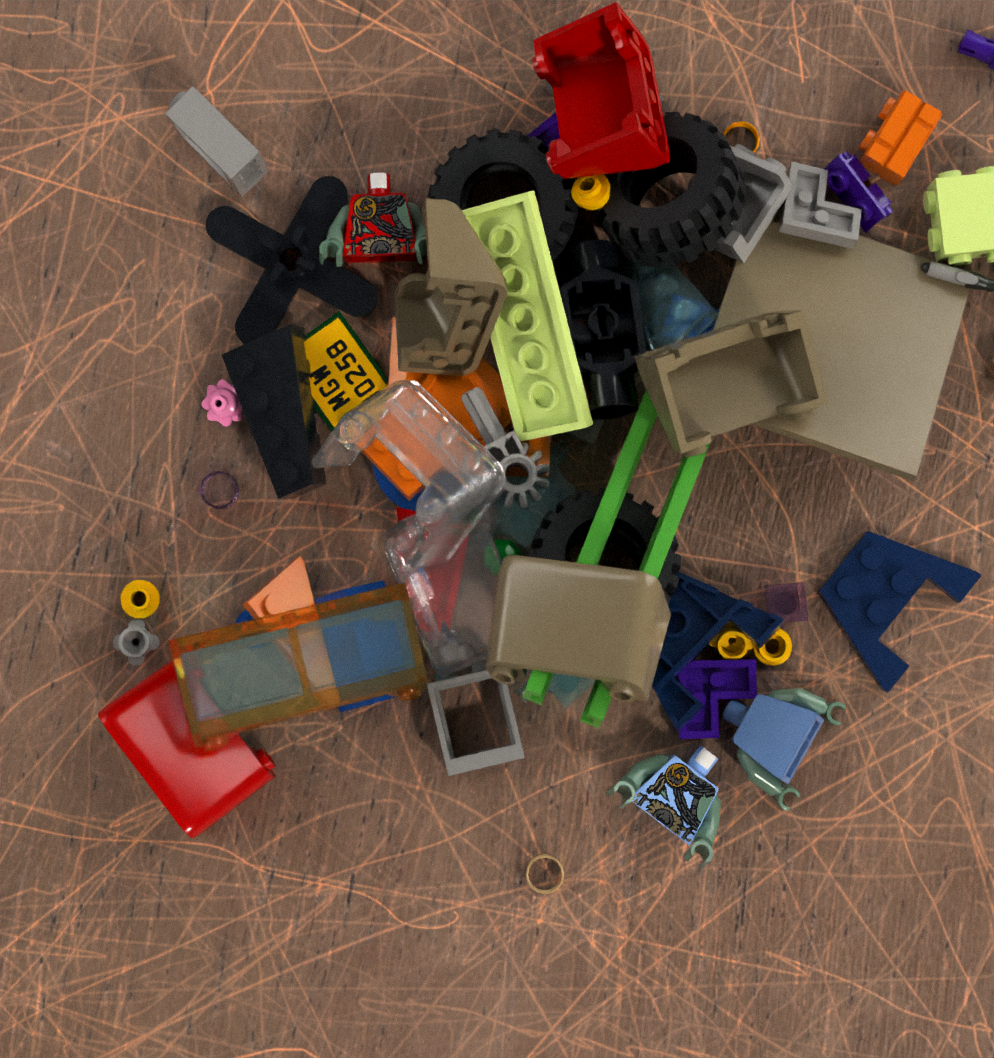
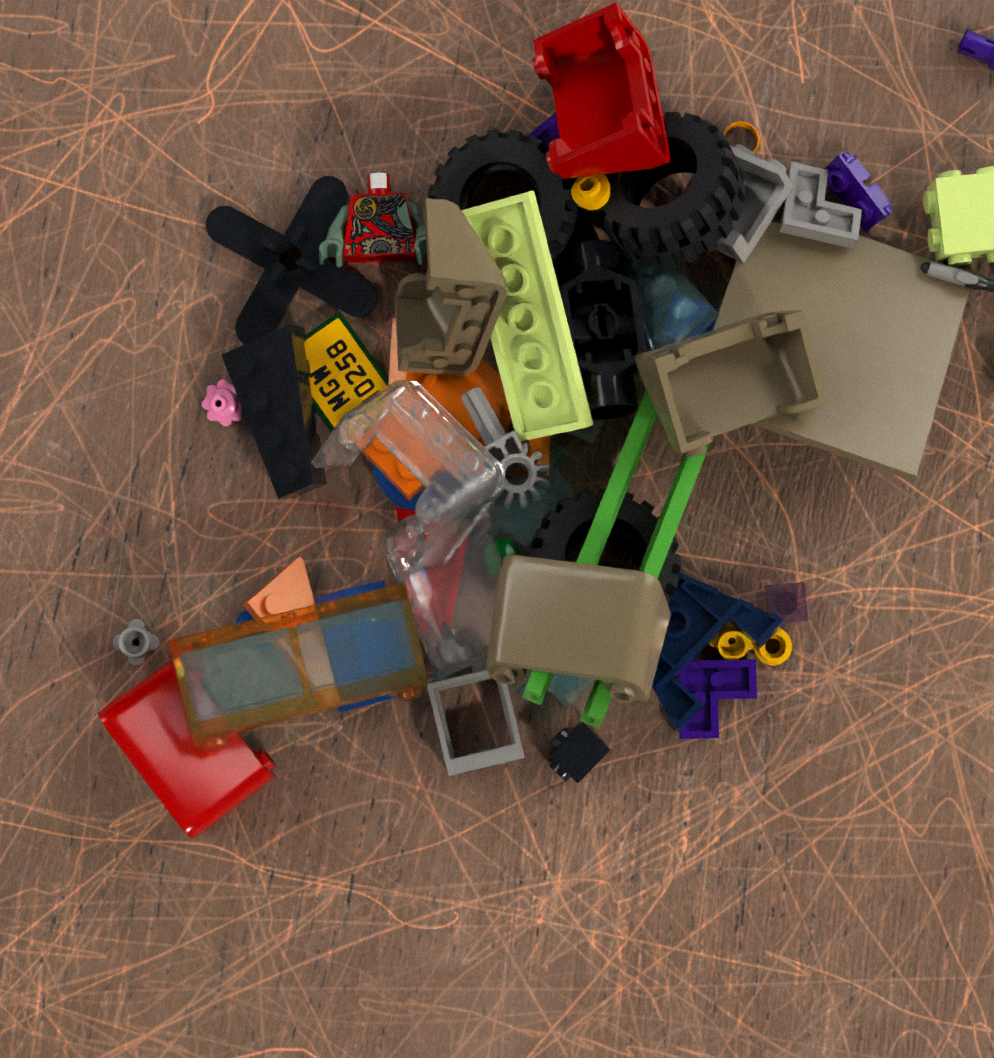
yellow plate [121,580,160,618] -> none
light grey window [165,86,269,197] -> none
axle [200,471,239,509] -> none
tan axle [526,854,564,894] -> none
torso [606,745,721,869] -> none
medium blue torso [723,688,846,810] -> none
dark blue wing [817,531,982,693] -> none
orange brick [858,90,943,186] -> none
none -> black brick [549,721,610,783]

